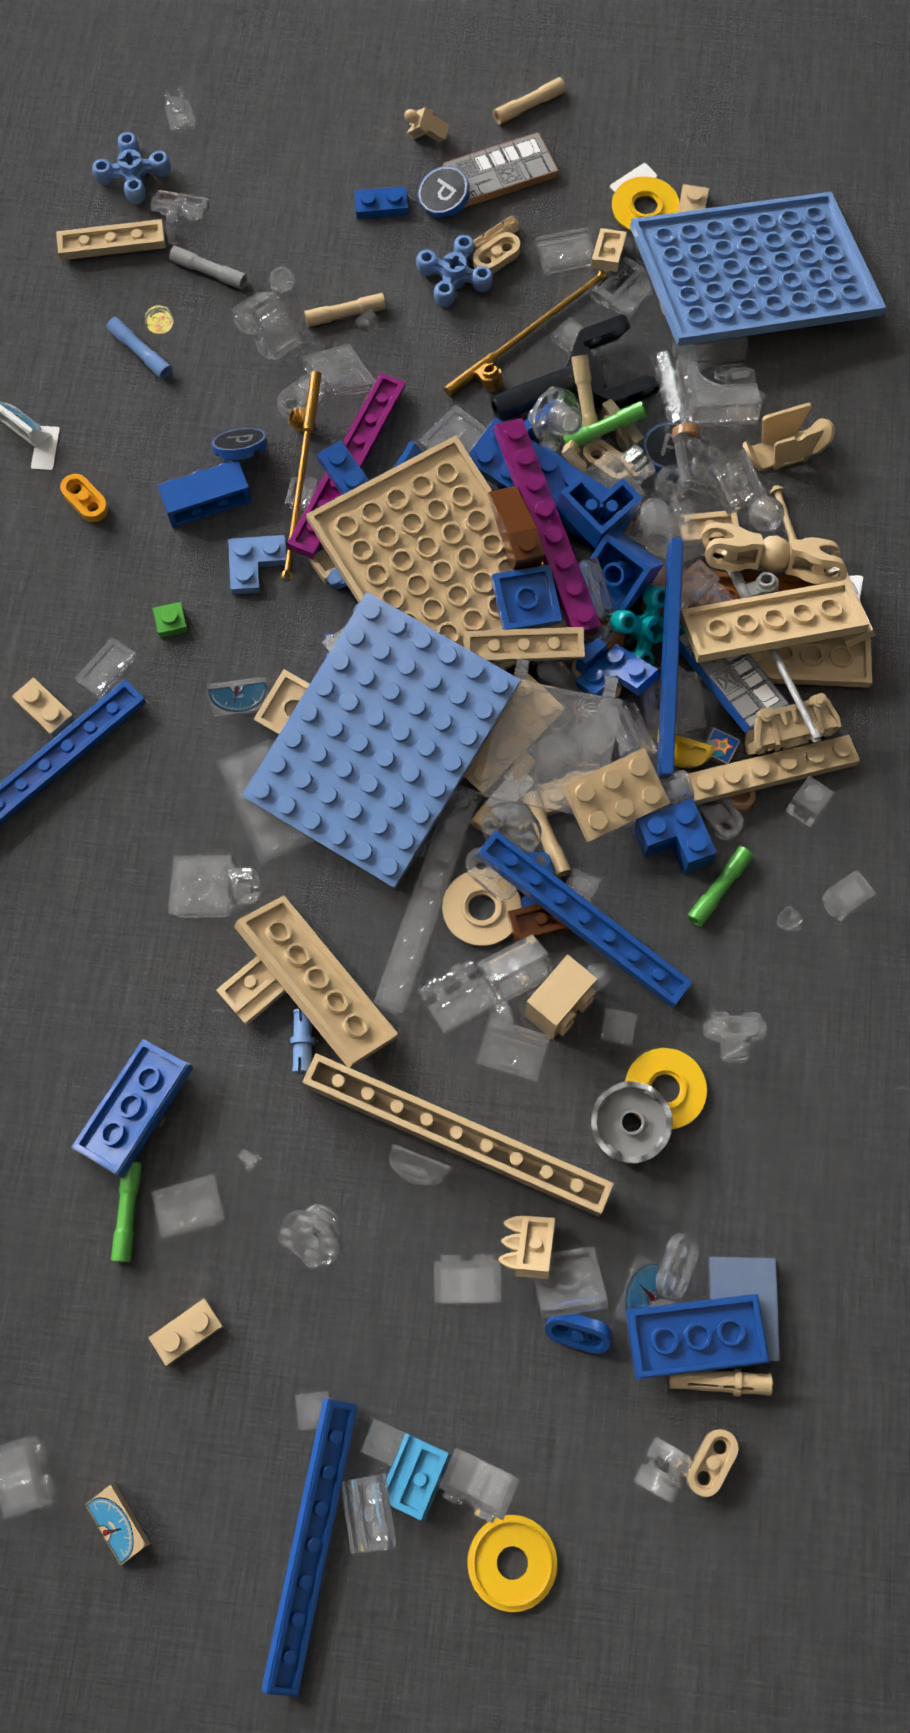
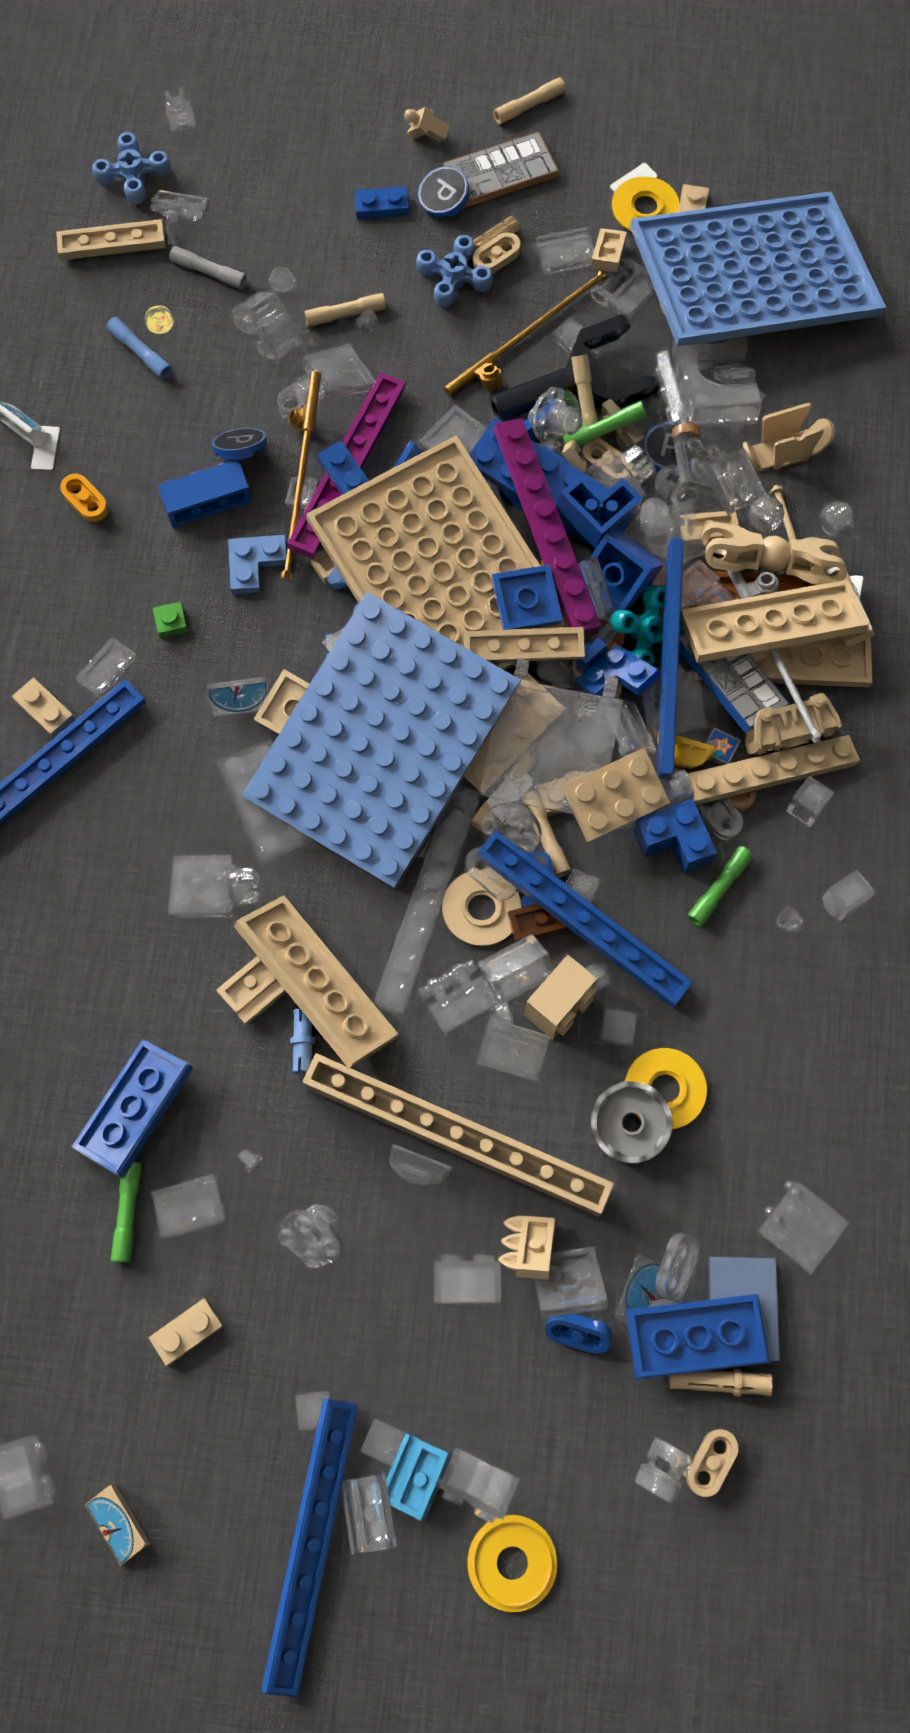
reddish brown slope [488,486,545,571] -> none
clear plate [703,1012,767,1065] -> none
none -> clear plate [758,1180,850,1275]
none -> clear piece [819,501,855,537]

